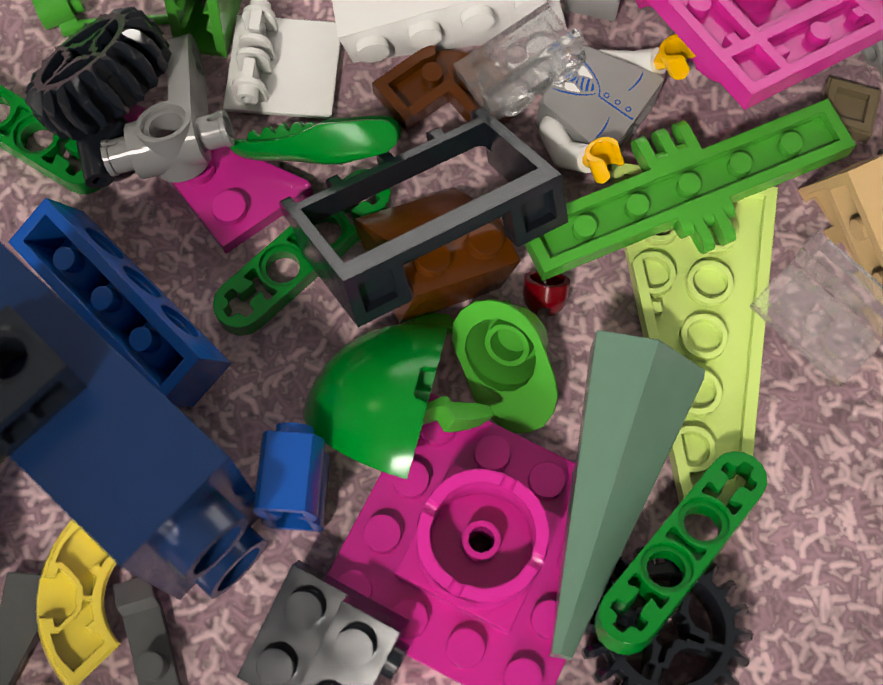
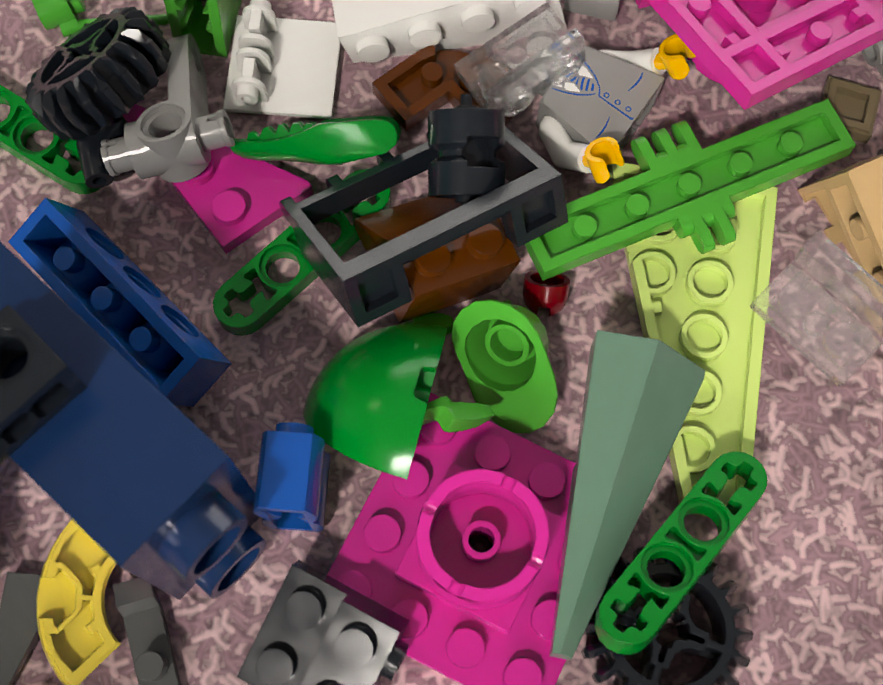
none -> black wheel [428,94,505,206]

